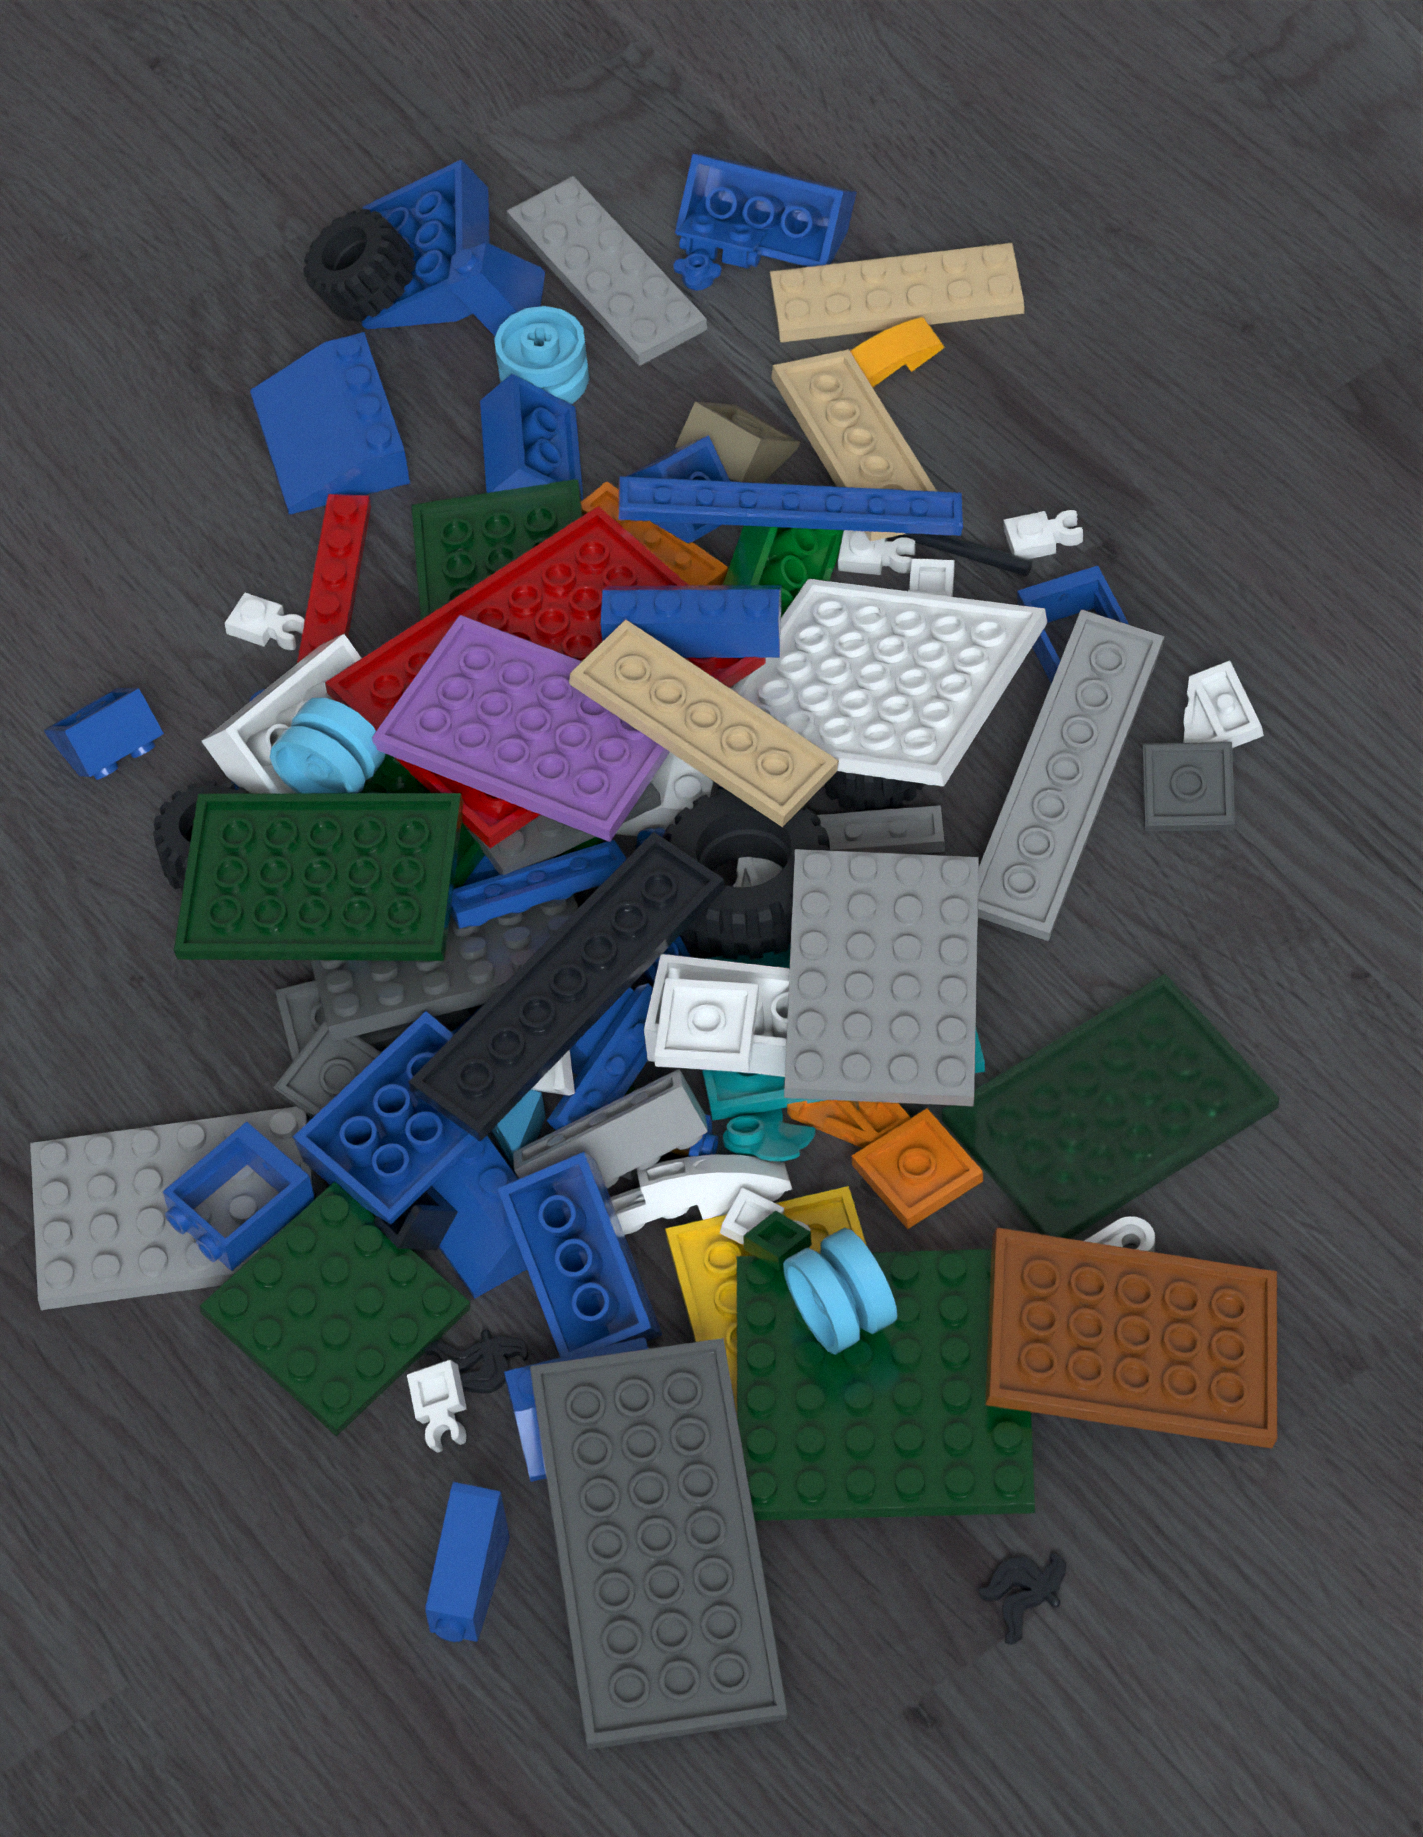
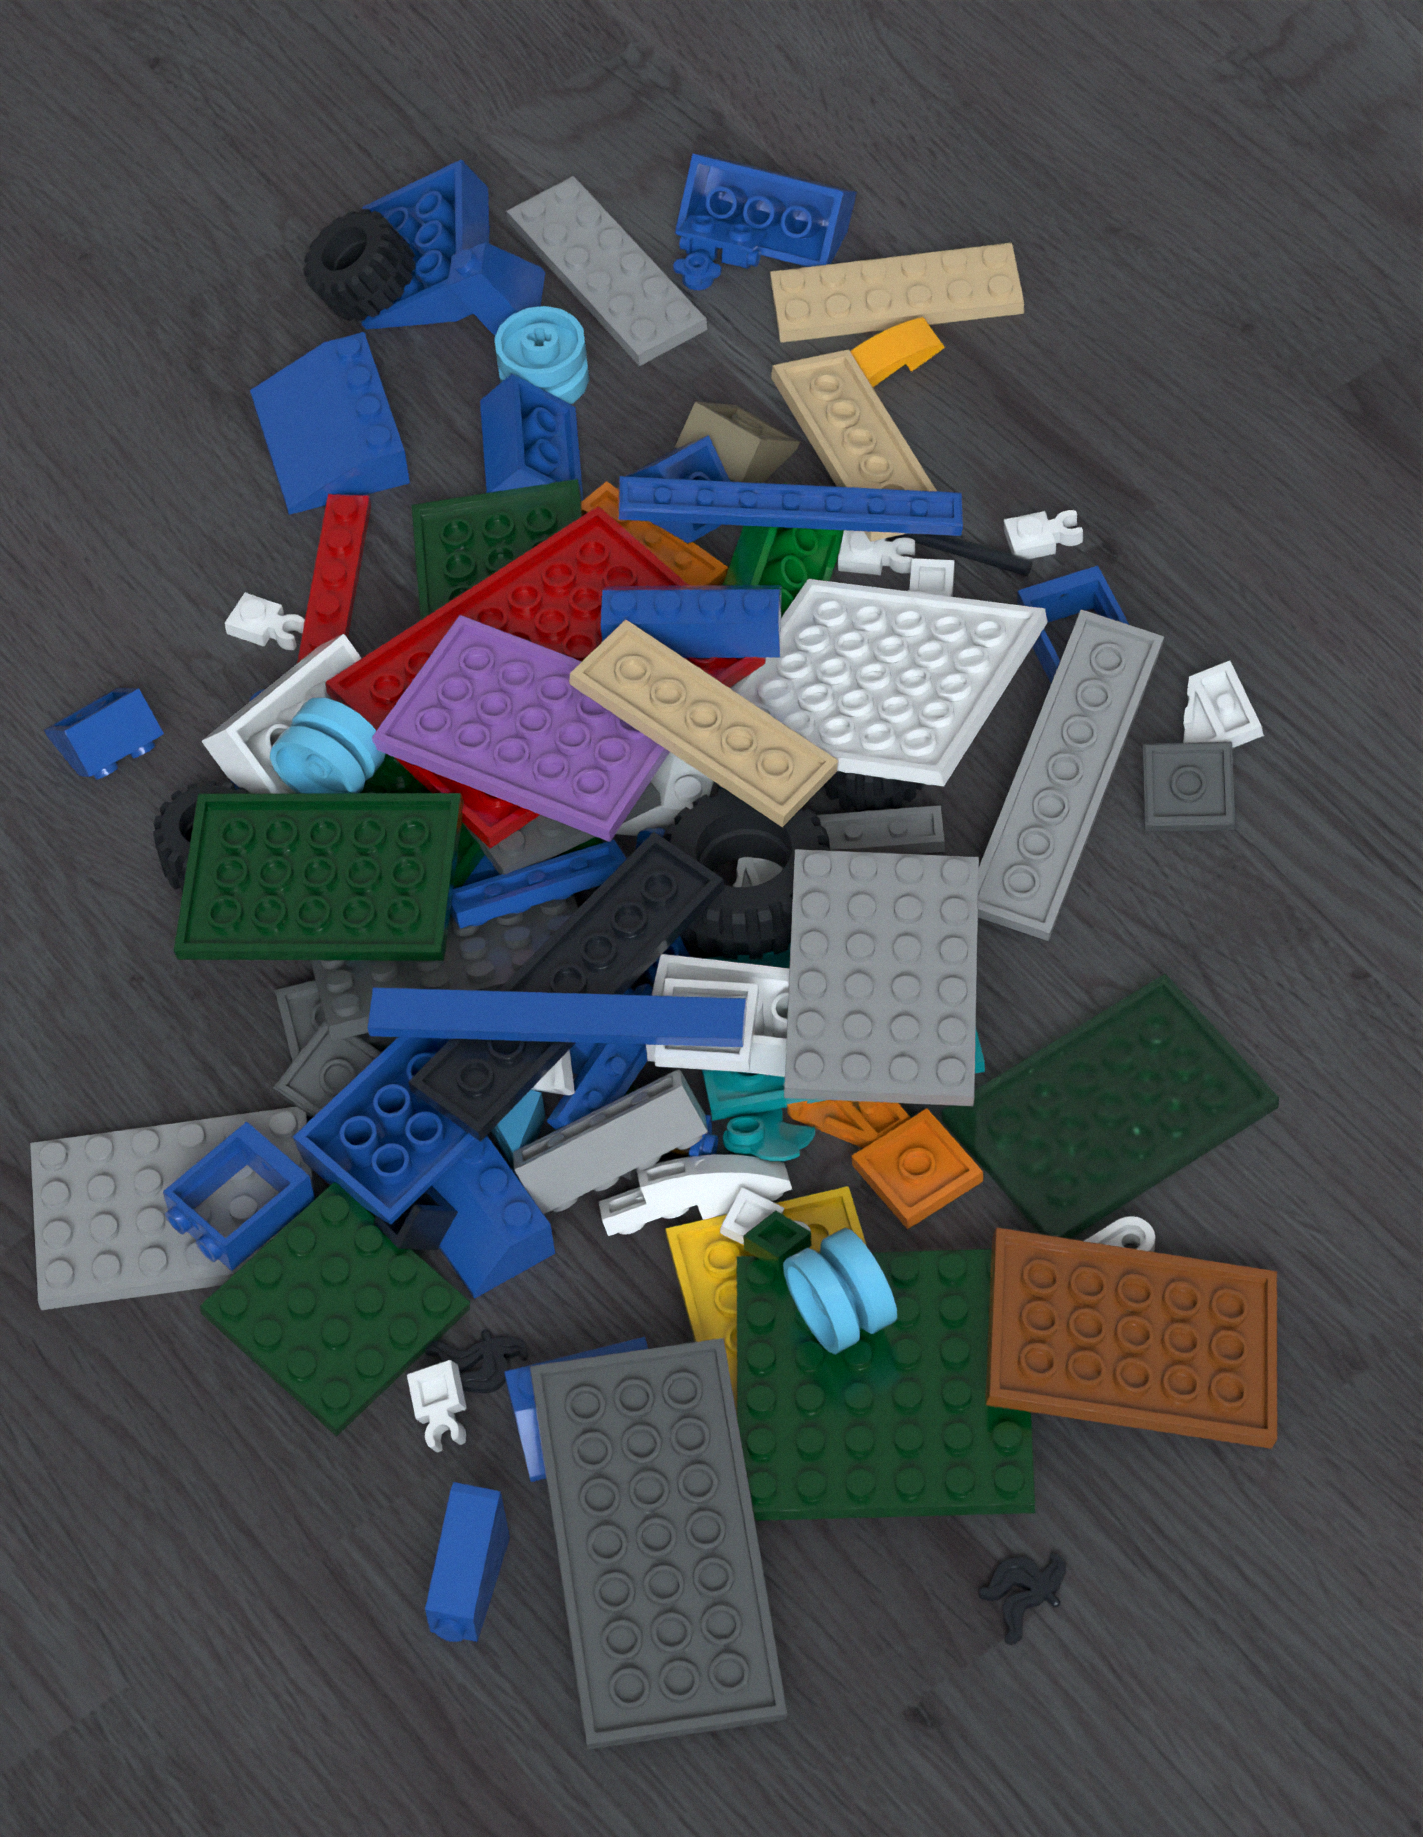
blue slope [497,1152,663,1358] -> none
none -> blue tile [368,988,747,1047]

